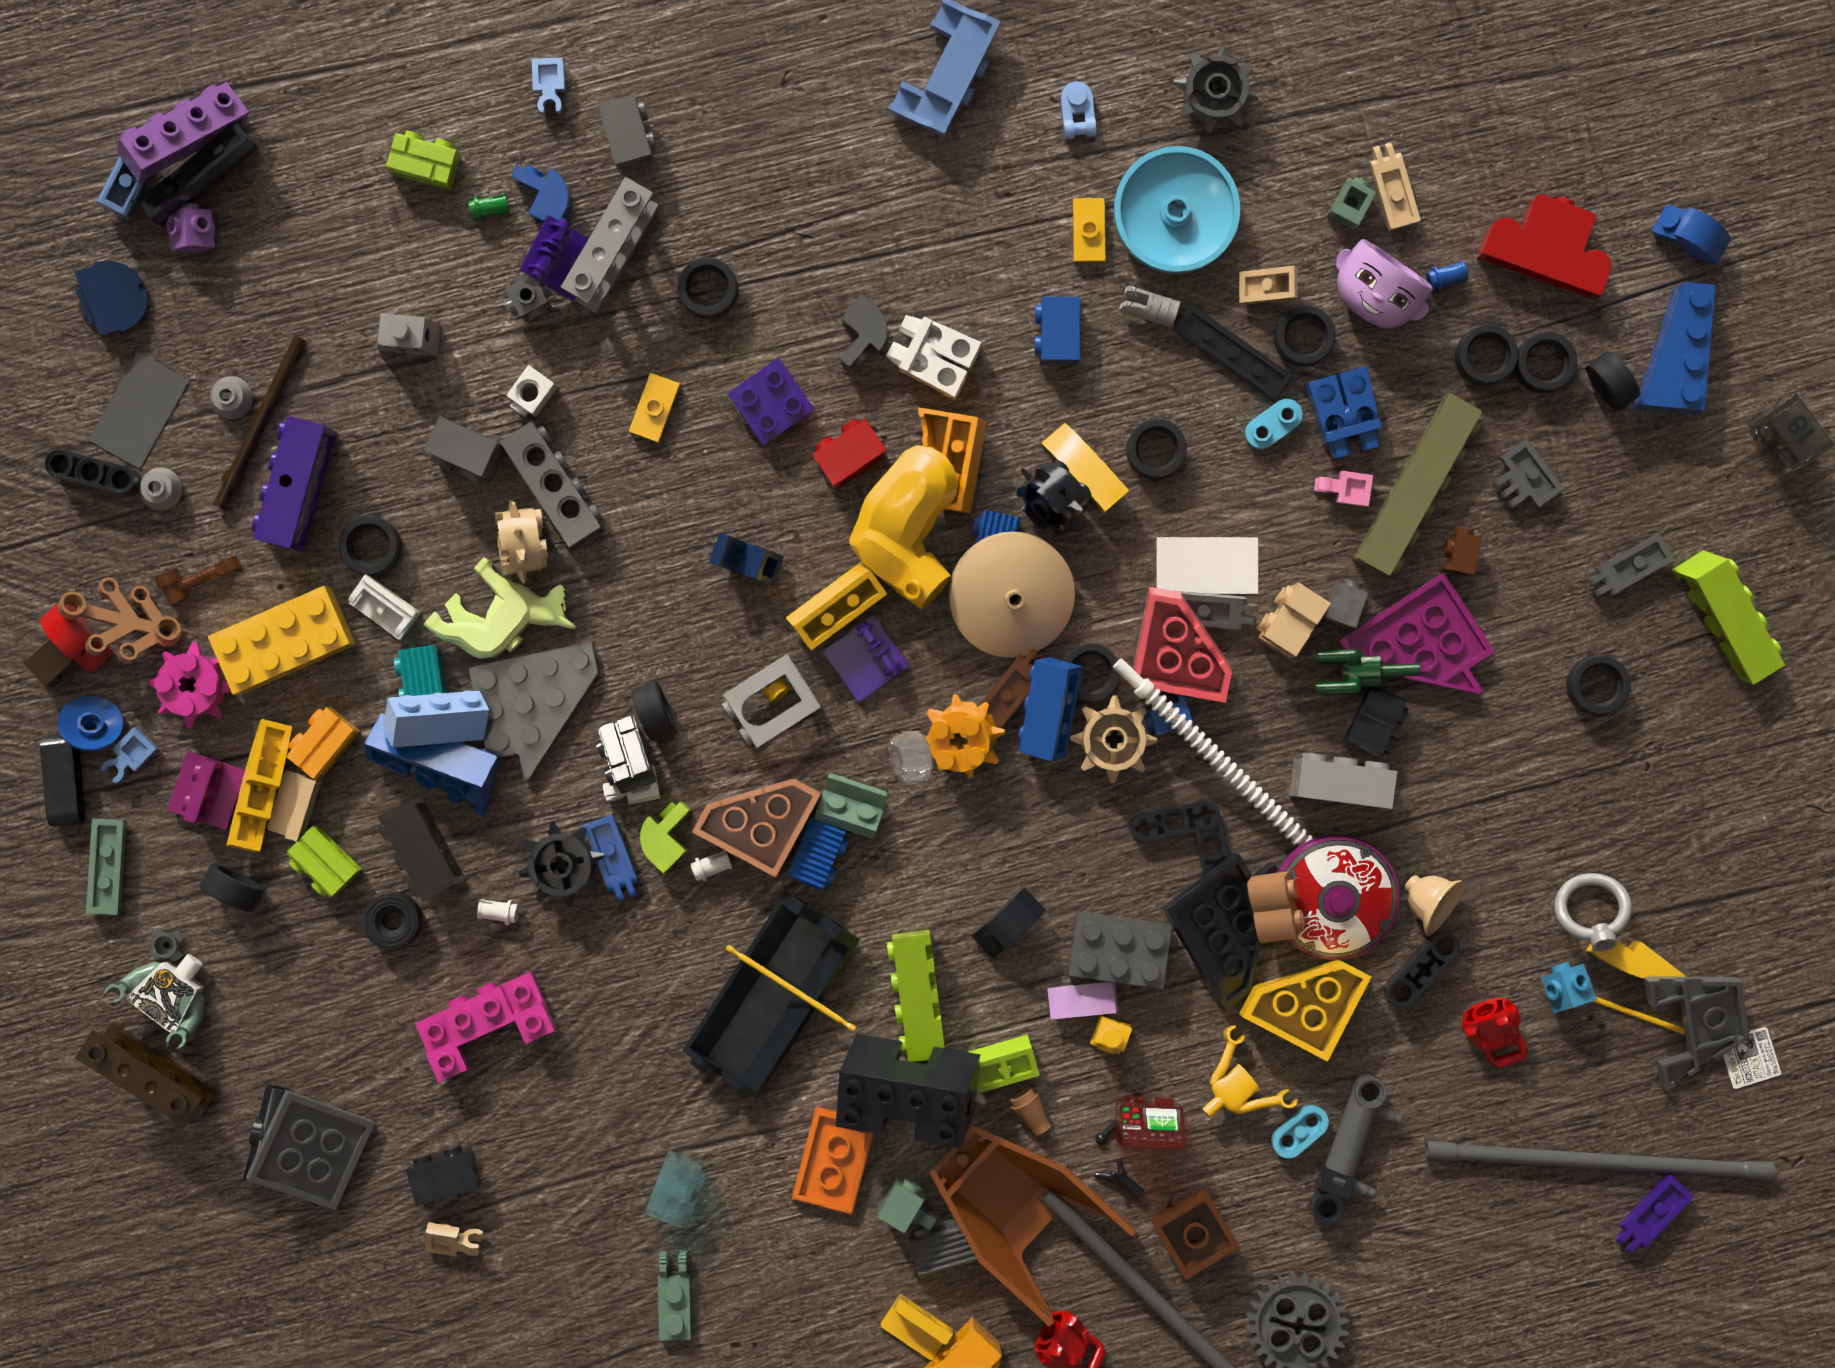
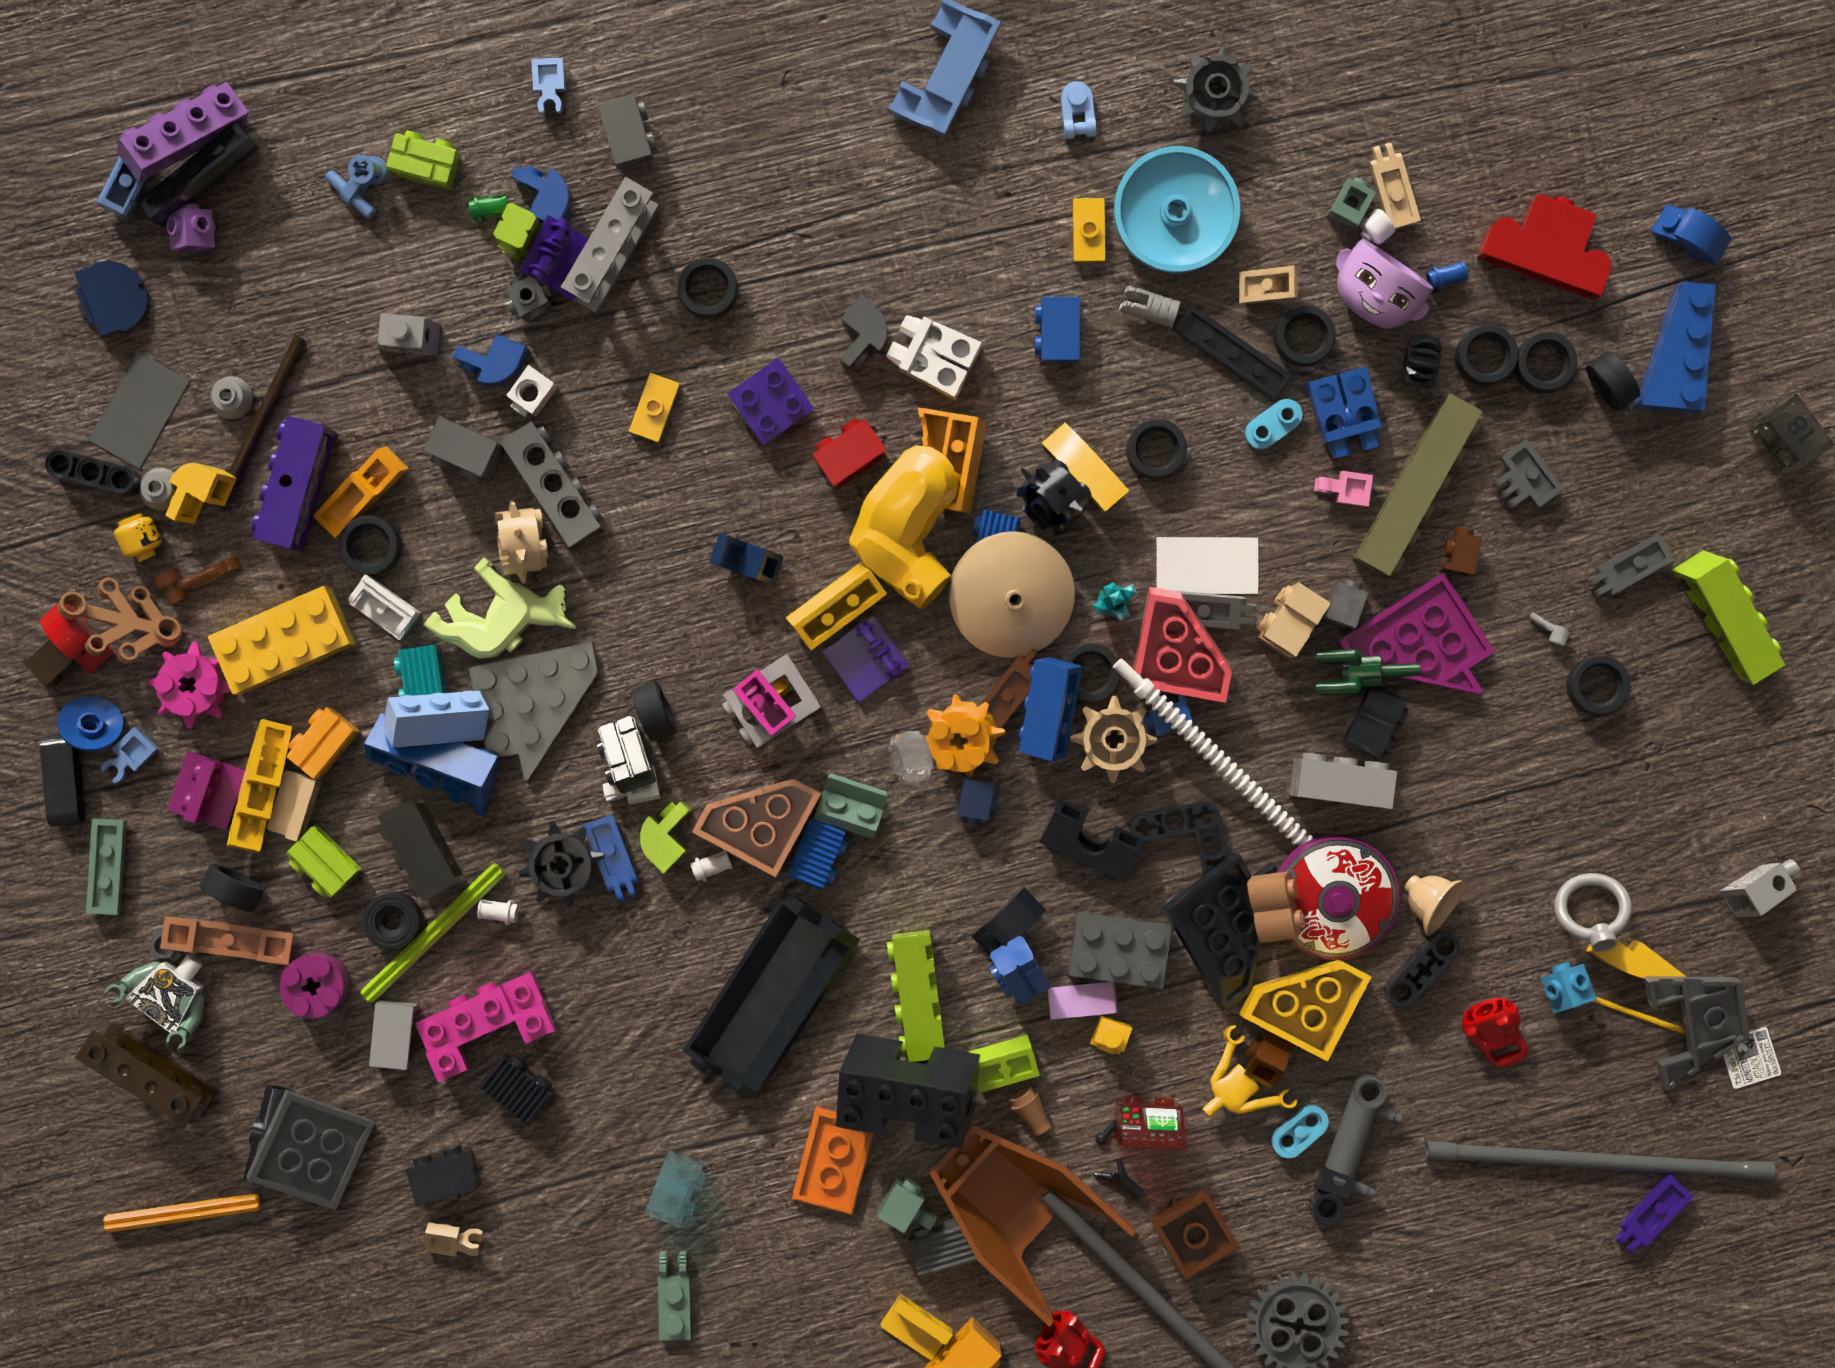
yellow piece [725,944,856,1032] -> none
none -> light orange axle [103,1193,261,1233]
none -> yellow head [114,513,162,562]
none -> nougat slope [160,916,293,965]
none -> yellow brick [166,463,237,524]
none -> magenta brick [280,952,351,1019]
none -> light orange slope [314,446,409,538]
none -> medium blue piece [325,155,388,219]
none -> lime axle [361,863,506,1003]
none -> light grey panel [369,1000,418,1070]
none -> blue brick [453,334,530,387]
none -> black brick [479,1054,555,1126]
none -> lime brick [493,203,542,261]
none -> dark pink torso [733,669,796,737]
none -> dark blue brick [957,777,999,826]
none -> blue brick [990,936,1051,1005]
none -> black arch [1039,799,1145,883]
none -> teal rock [1093,582,1138,622]
none -> reddish brown brick [1244,1030,1294,1089]
none -> white piece [1360,209,1395,245]
none -> black gear [1401,334,1442,388]
none -> light grey hand [1529,612,1569,646]
none -> light grey torso [1719,859,1801,918]

